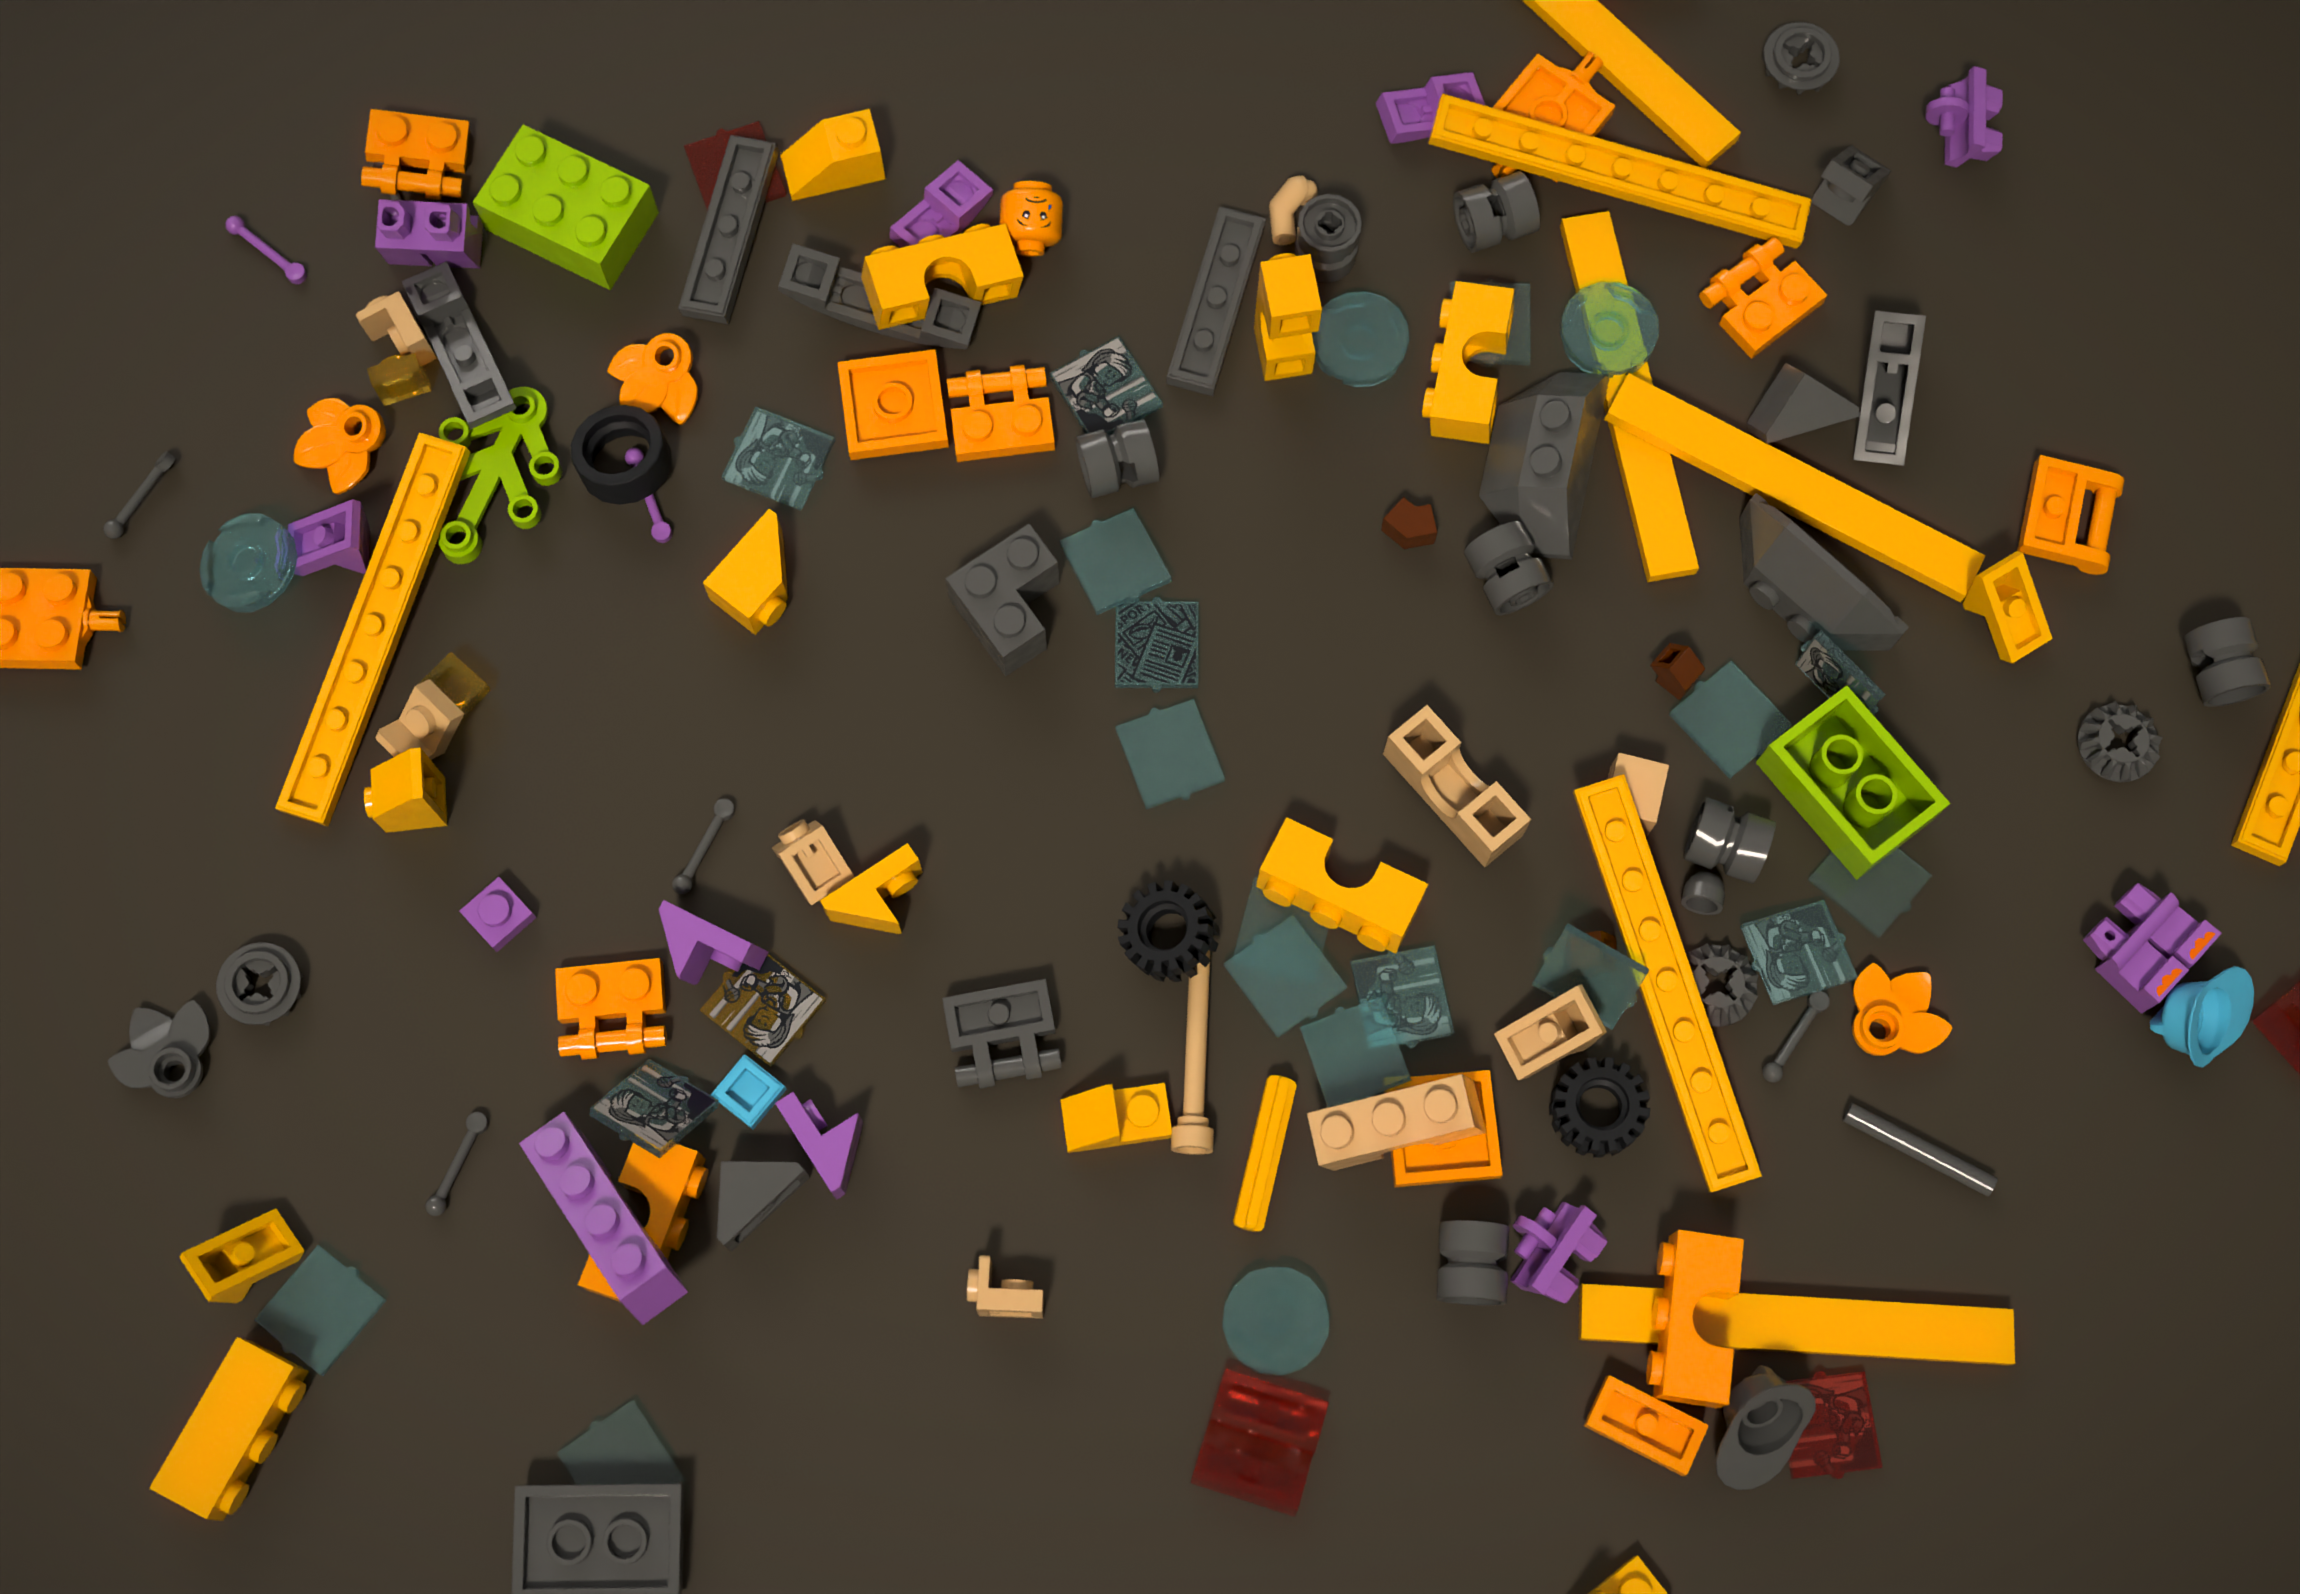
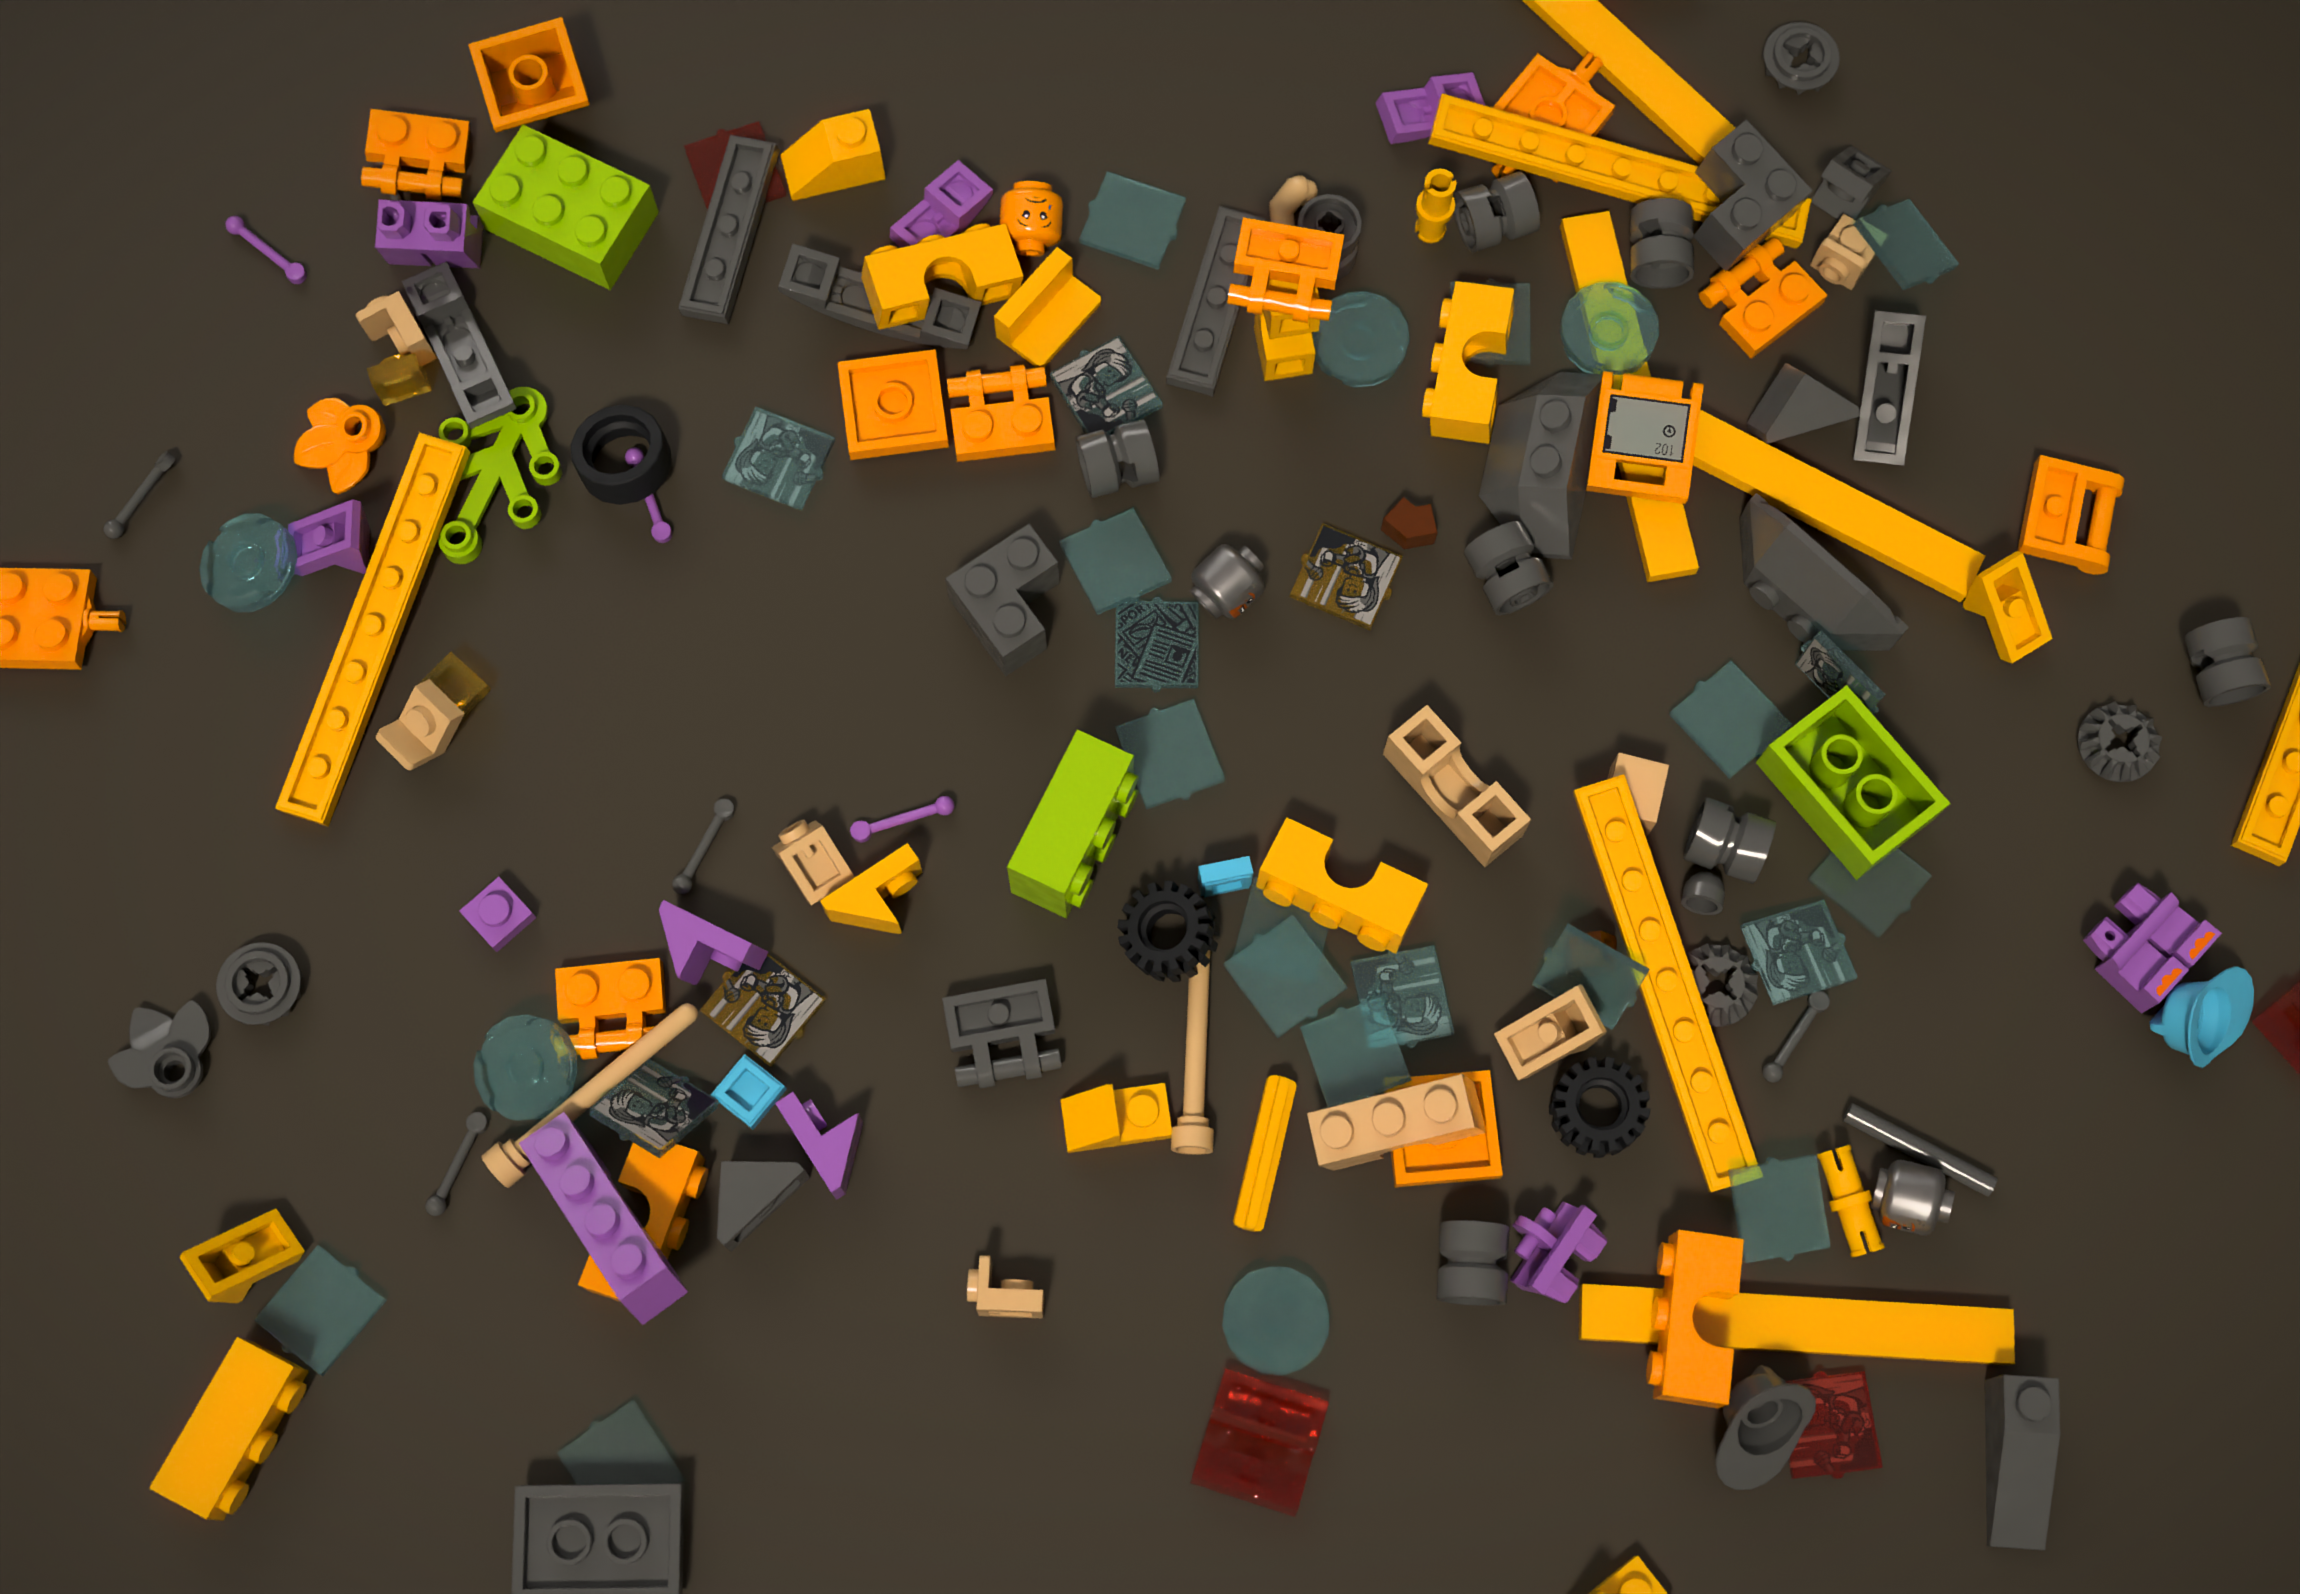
yellow slope [364,747,448,833] -> none
light orange plate [607,333,698,425] -> none
yellow slope [703,509,788,635] -> none
light orange plate [1583,1375,1709,1476] -> none
reddish brown piece [1650,643,1705,701] -> none
light orange plate [1852,963,1952,1056] -> none
medium lavender hips [1926,66,2003,168] -> none
none -> light orange slope [468,17,590,132]
none -> clear light blue tile [473,1014,578,1121]
none -> tan piece [481,1003,698,1188]
none -> medium lavender hinge [850,796,955,843]
none -> yellow panel [994,247,1101,368]
none -> lime brick [1007,729,1139,919]
none -> clear light blue piece [1079,171,1186,270]
none -> flat silver head [1190,544,1265,619]
none -> medium azure tile [1197,856,1253,897]
none -> light orange plate [1227,217,1344,323]
none -> piece [1290,523,1403,631]
none -> yellow pin [1415,168,1457,243]
none -> container [1586,371,1704,504]
none -> dark grey wheel [1630,198,1694,289]
none -> dark grey brick [1693,119,1813,271]
none -> clear light blue piece [1728,1154,1831,1263]
none -> tan bracket [1810,214,1885,291]
none -> yellow pin [1817,1145,1885,1258]
none -> clear light blue piece [1853,199,1959,290]
none -> flat silver head [1871,1160,1955,1236]
none -> dark grey slope [1985,1375,2060,1550]

